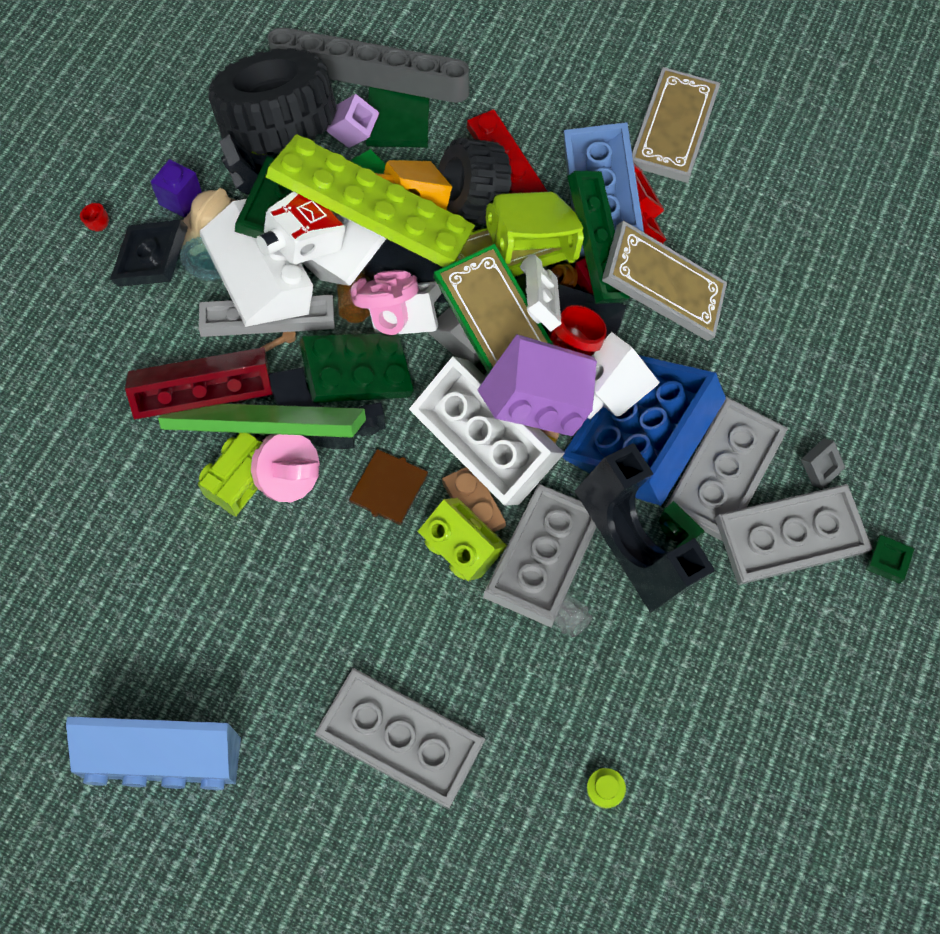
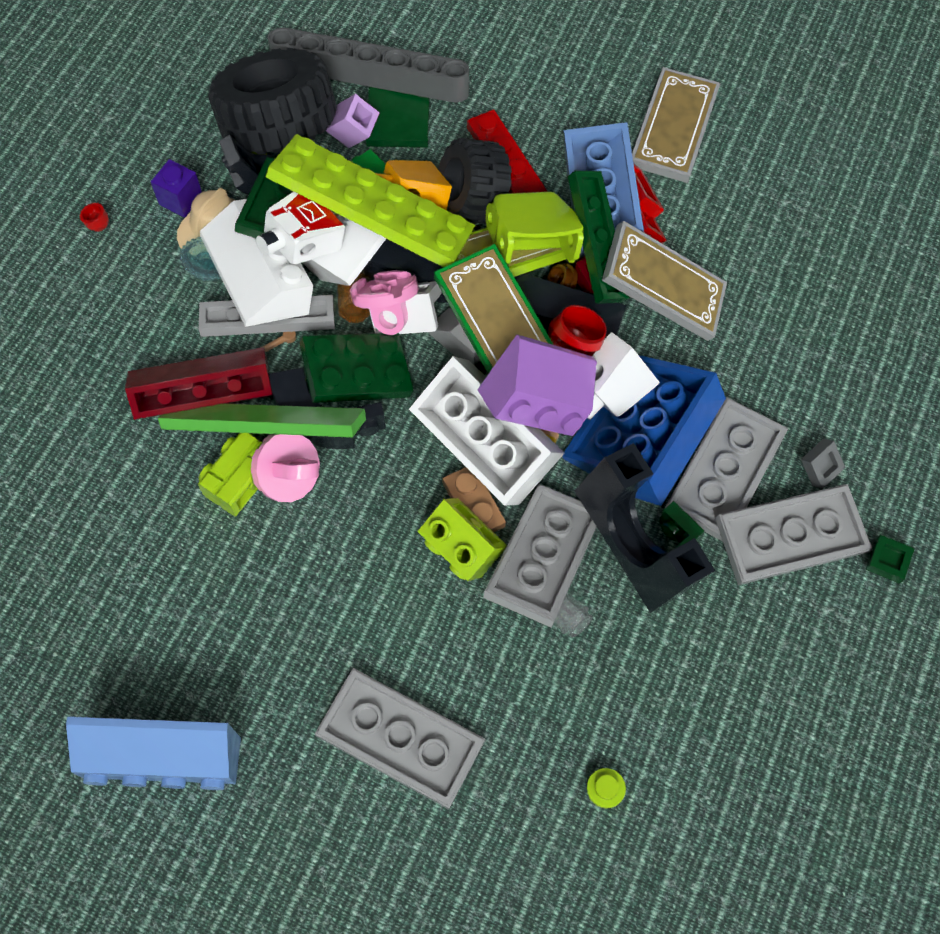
black plate [110,219,188,287] -> none
reddish brown piece [349,449,428,525] -> none
white plate [520,254,562,332] -> none

